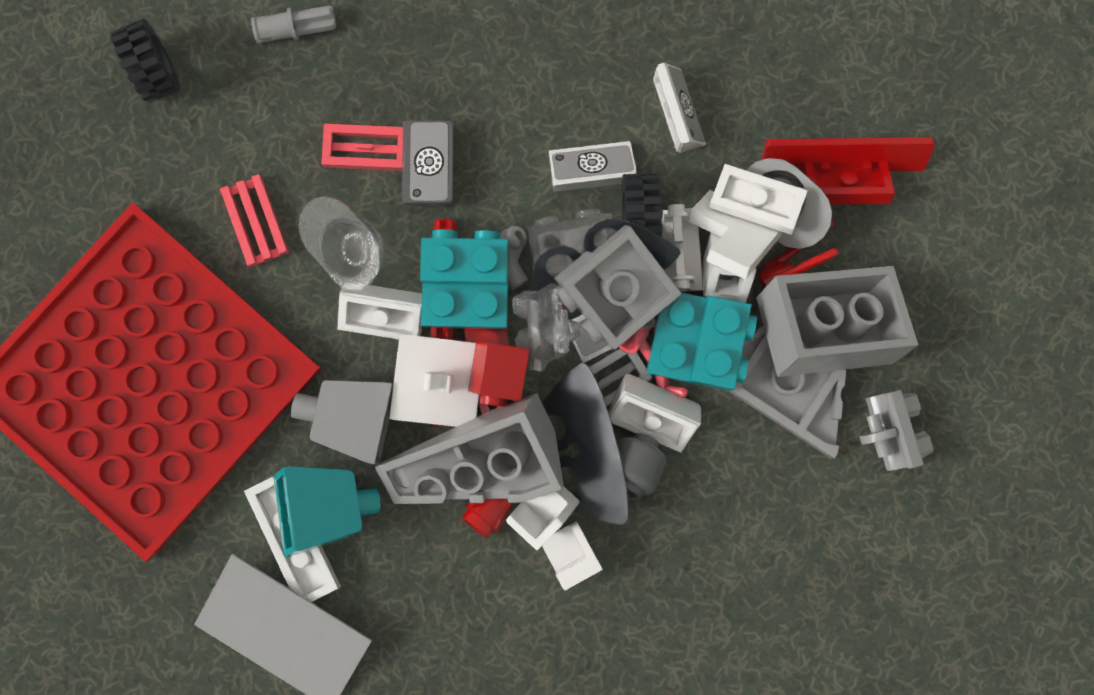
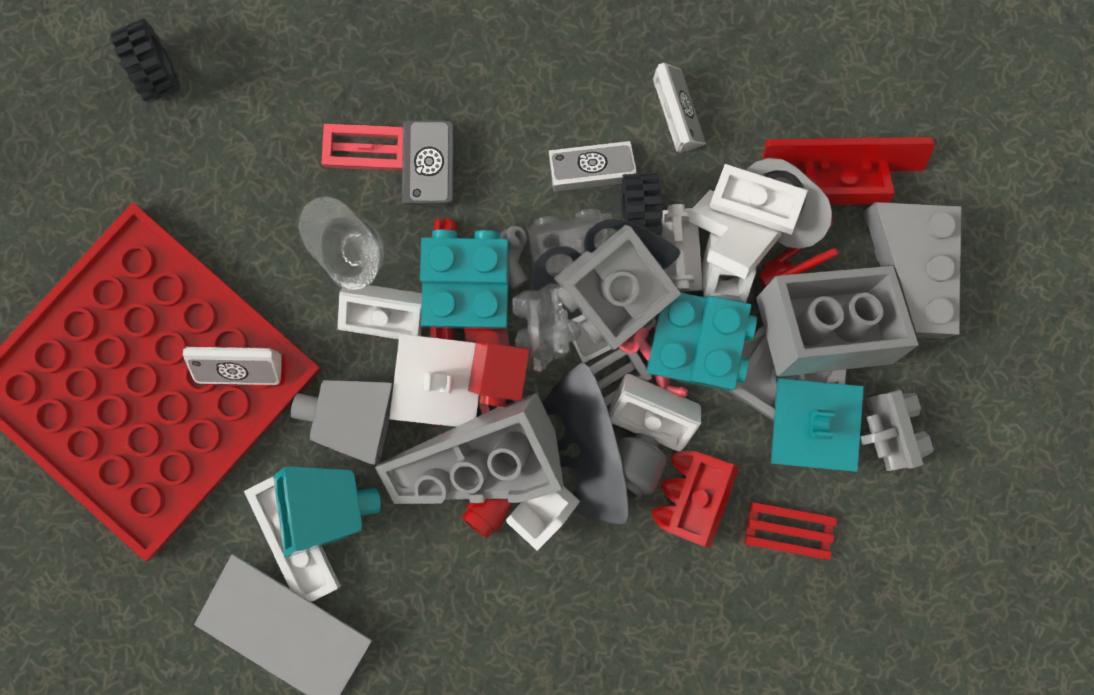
coral tile [220,174,290,267] -> none
light grey axle [251,6,337,44] -> none
white panel [542,521,603,591] -> none
none -> slope [183,347,282,385]
none -> red plate [651,451,739,548]
none -> red tile [744,502,837,560]
none -> teal piece [771,378,864,472]
none -> light grey wedge [862,202,961,339]

